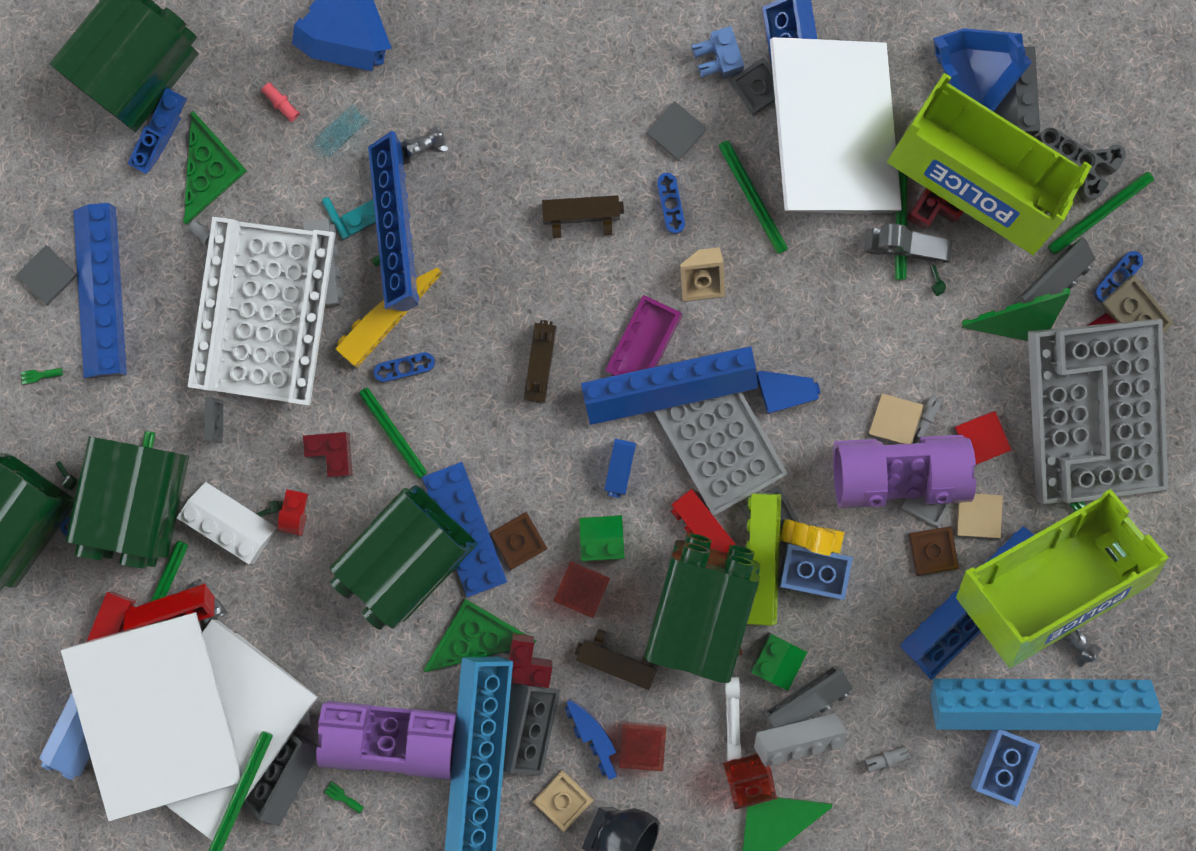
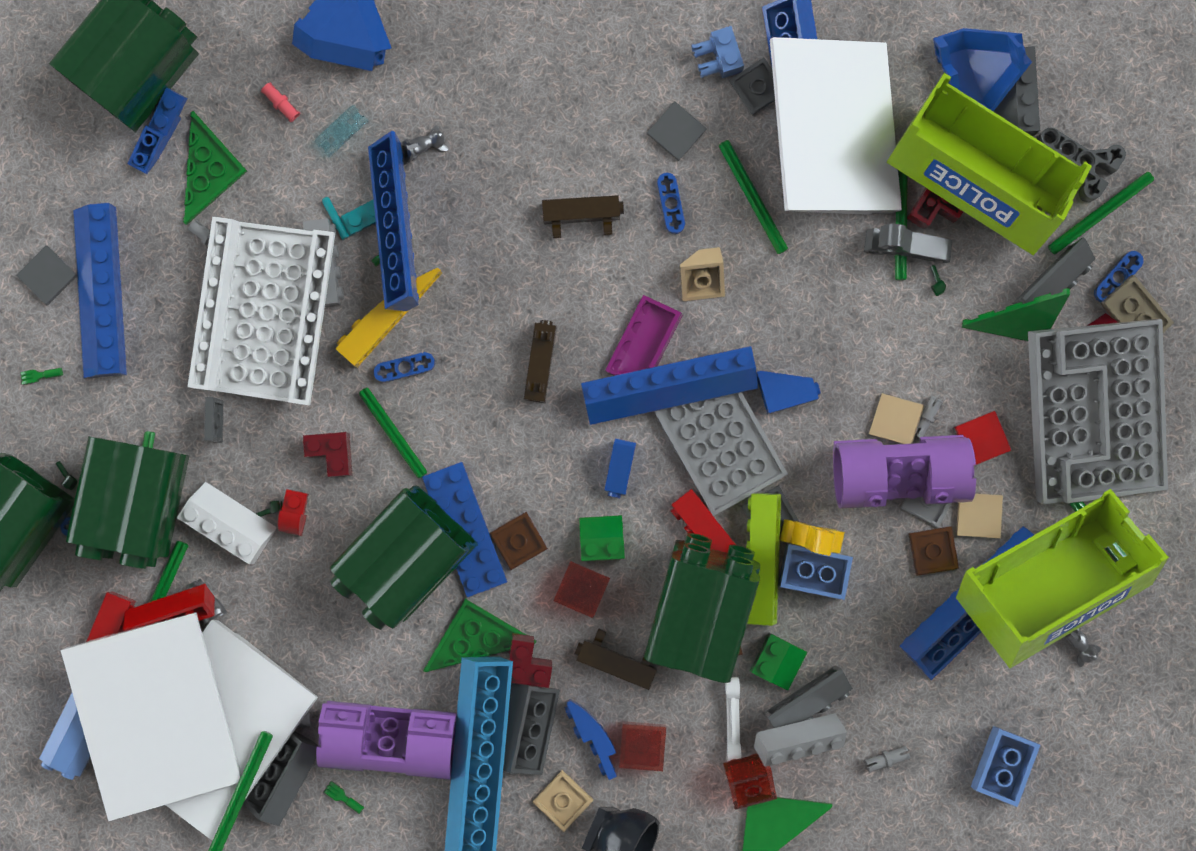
dark azure brick [930,679,1162,731] -> none

